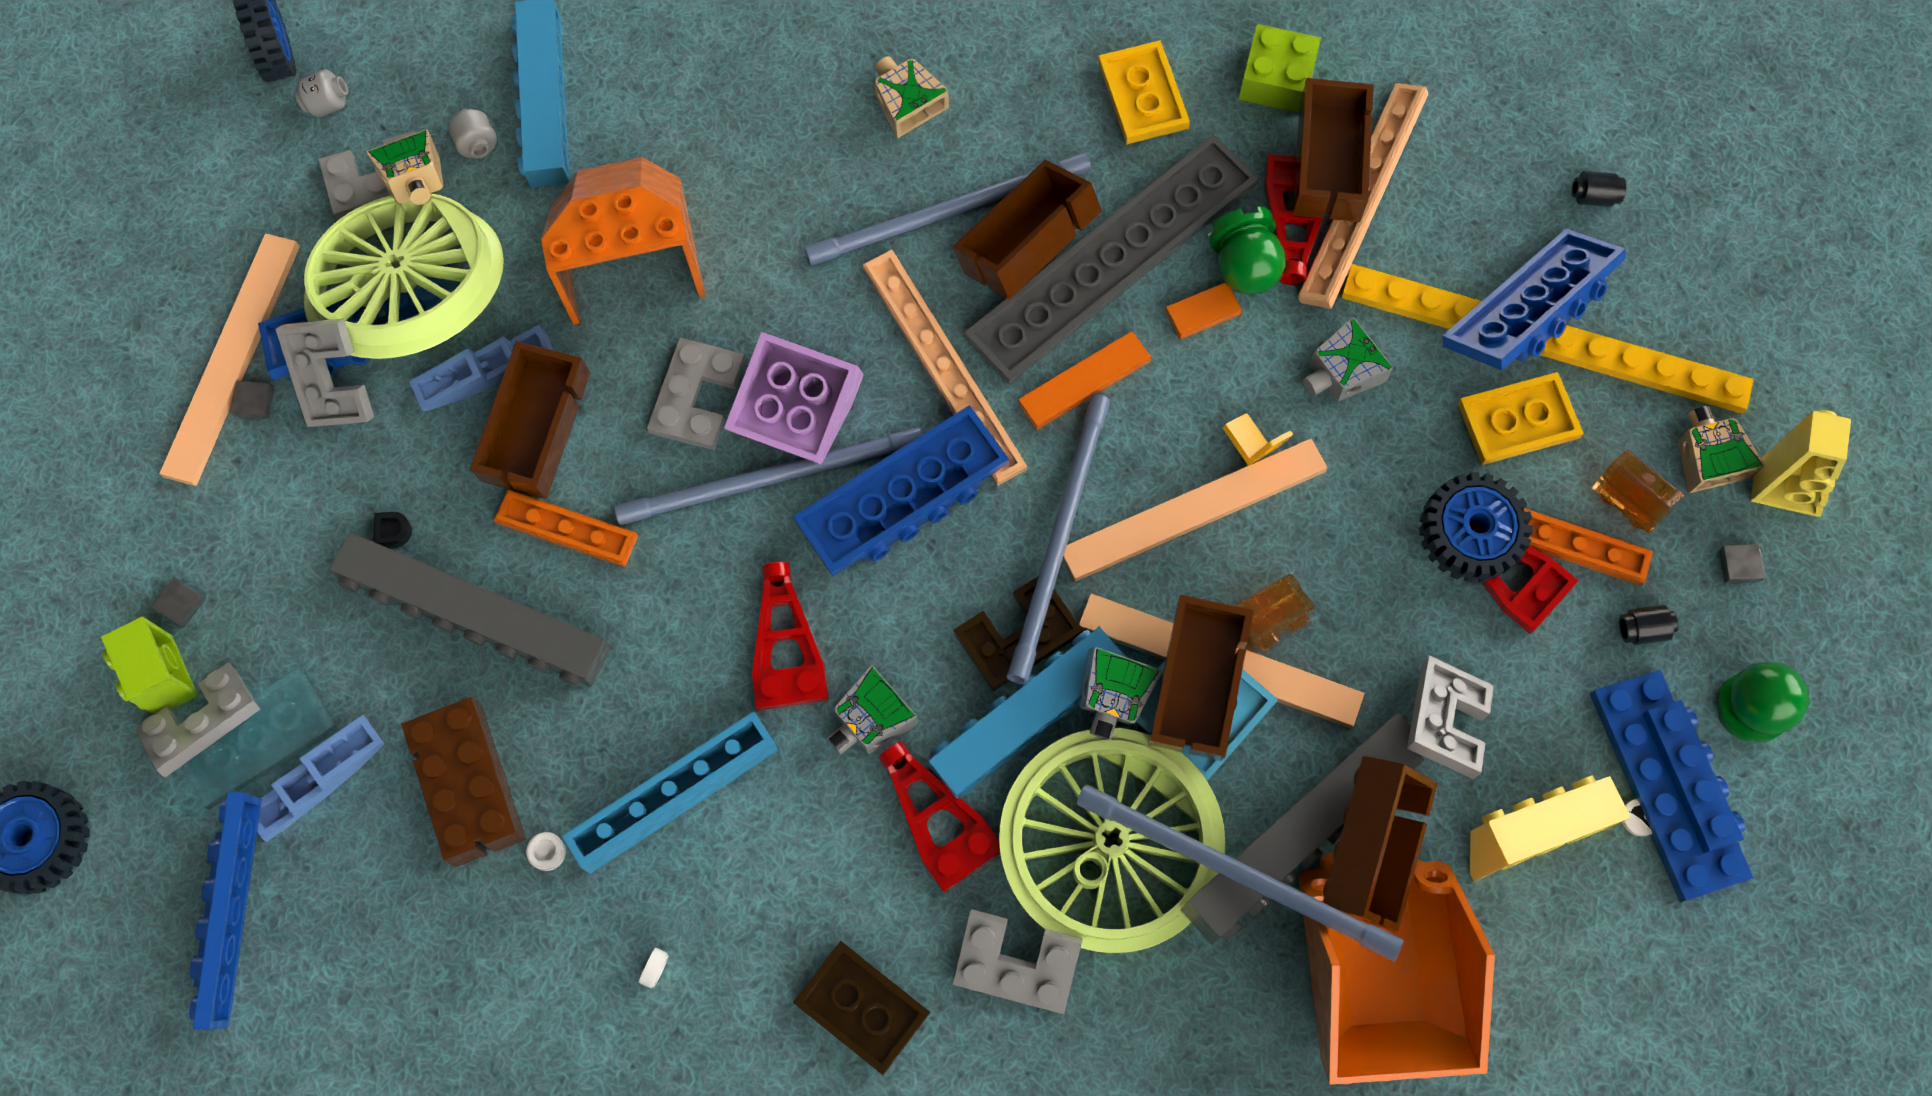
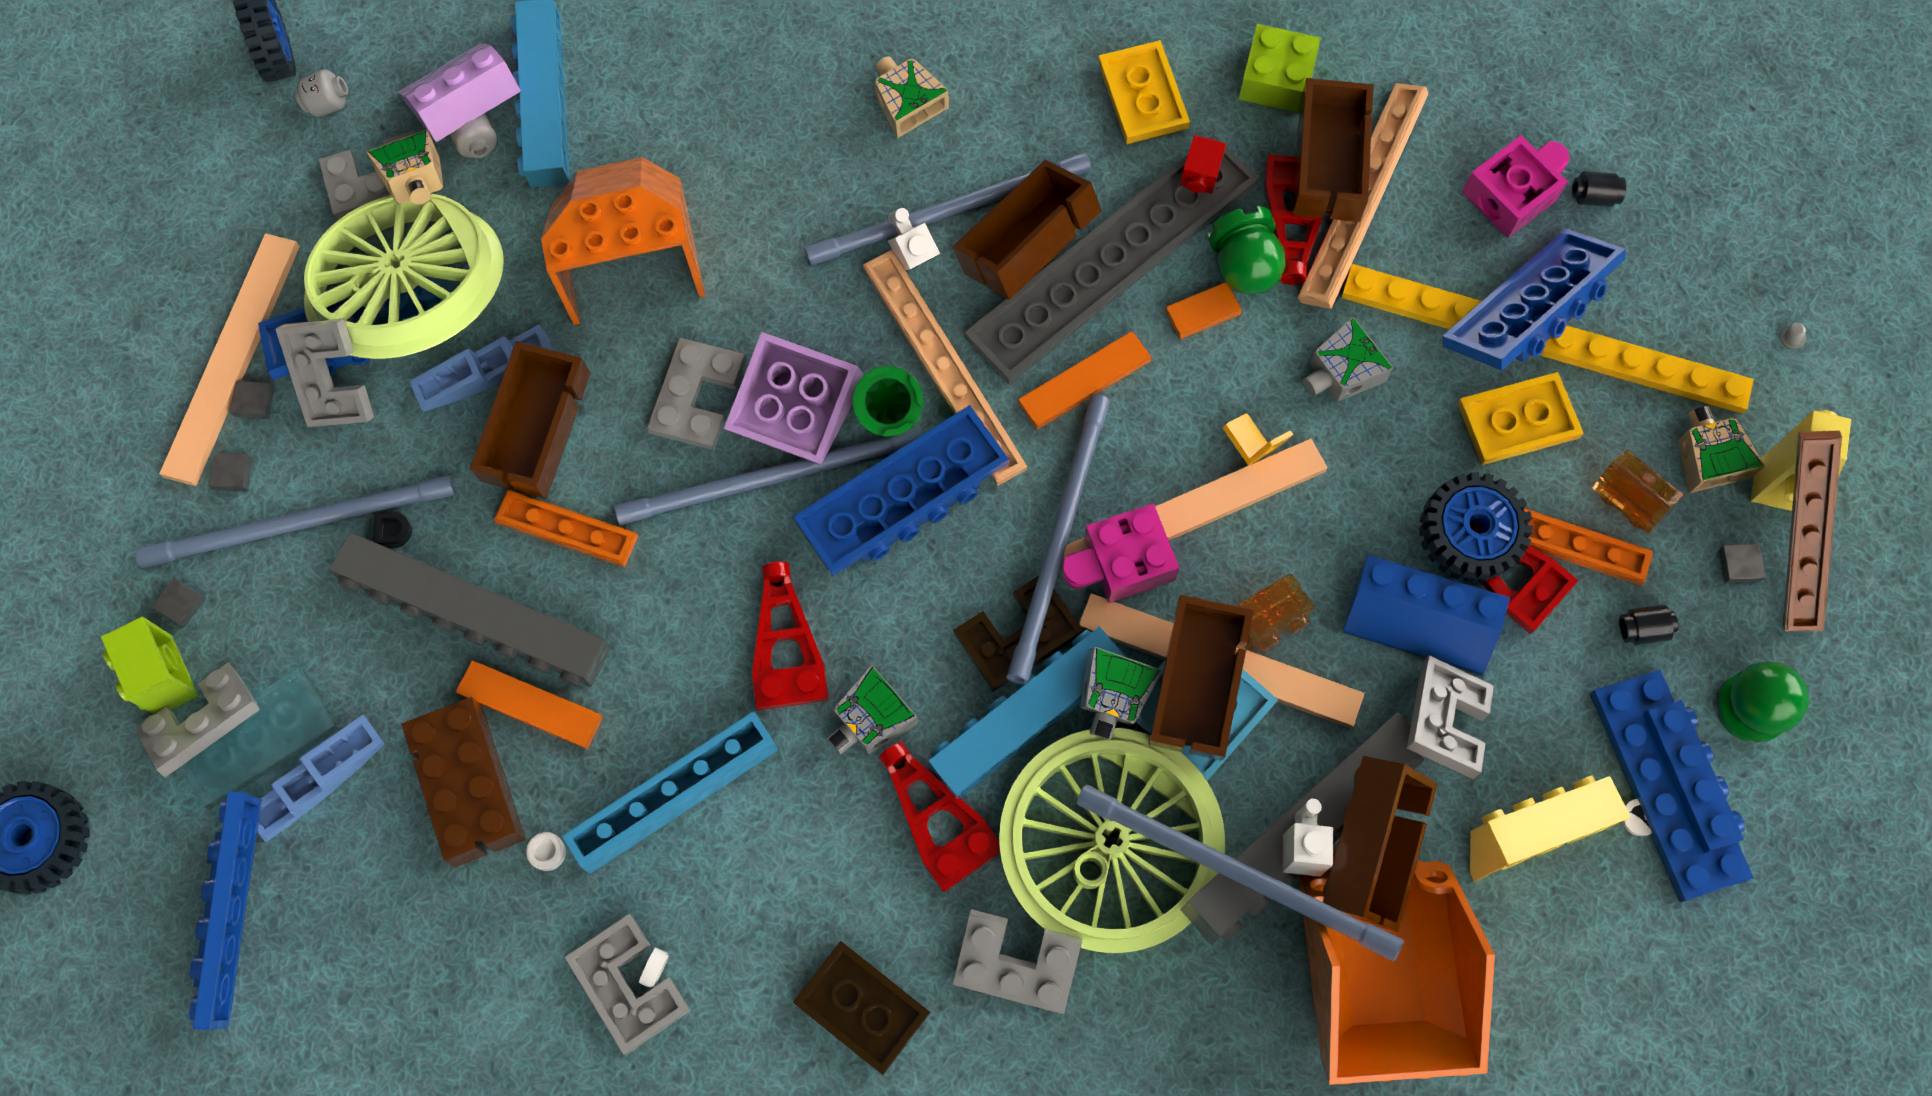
none -> sand blue piece [135,475,456,569]
none -> flat silver tile [209,454,253,491]
none -> lavender slope [397,43,521,142]
none -> orange tile [456,660,603,750]
none -> light grey plate [565,914,691,1055]
none -> green tile [852,366,924,437]
none -> white brick [888,208,940,270]
none -> dark pink brick [1062,503,1180,603]
none -> red brick [1180,135,1227,194]
none -> white brick [1282,799,1333,876]
none -> blue slope [1343,555,1510,675]
none -> dark pink brick [1462,135,1570,238]
none -> light grey piece [1781,323,1806,349]
none -> tile [1783,430,1842,631]

